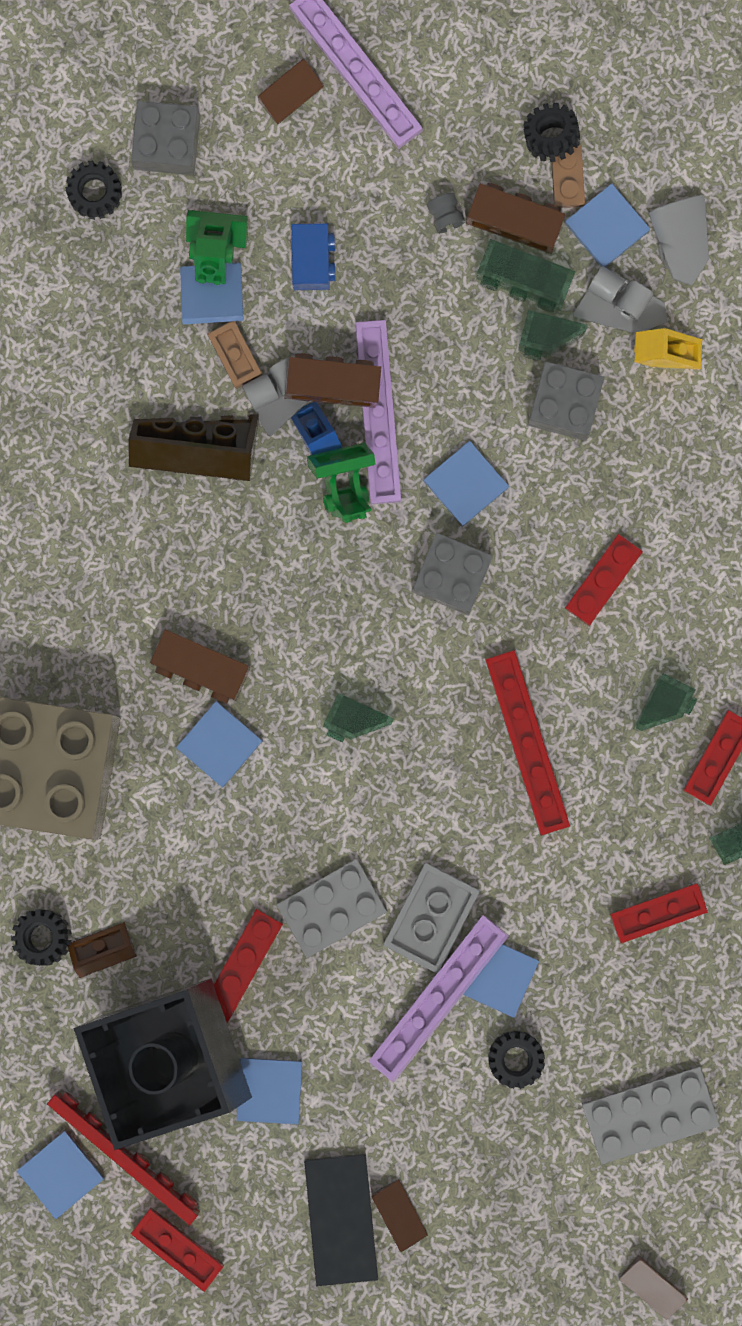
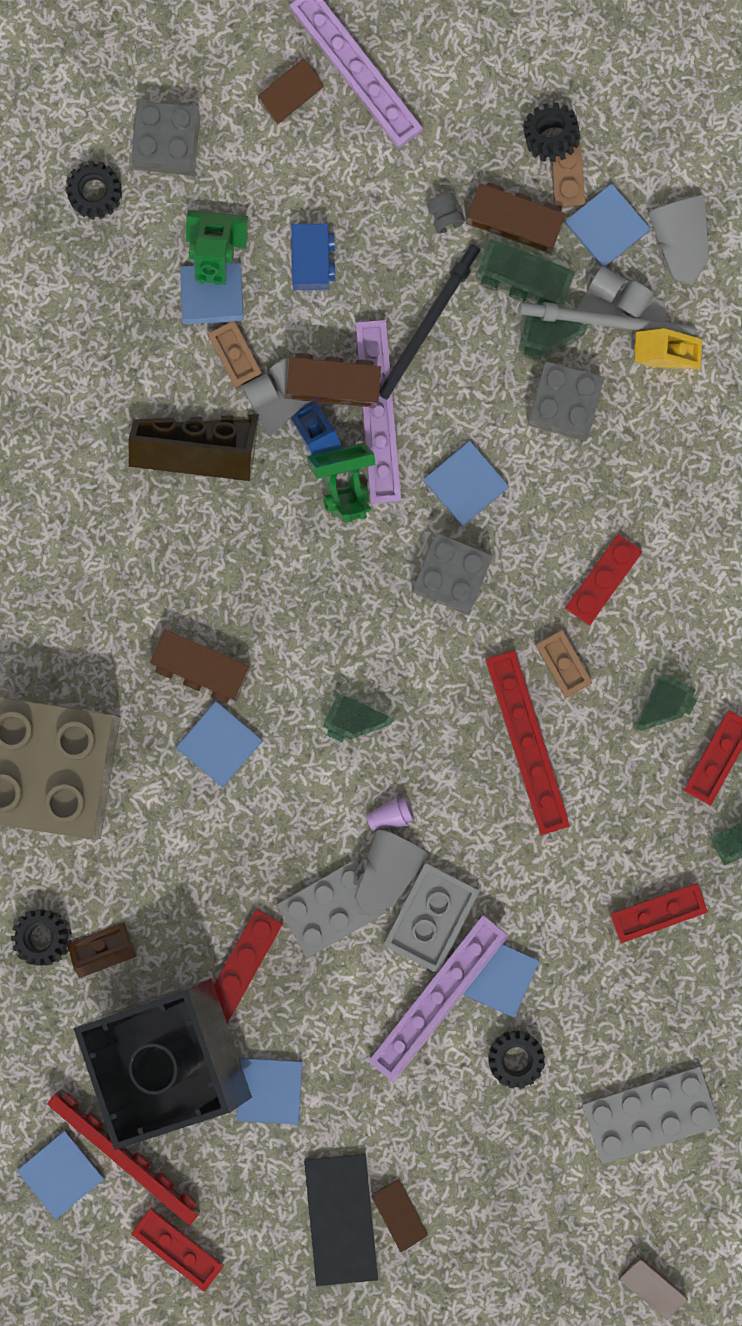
none -> light grey panel [353,830,428,915]
none -> lavender cone [366,797,414,831]
none -> black bar [379,244,481,400]
none -> light grey bar [518,302,696,337]
none -> medium nougat plate [535,630,592,698]

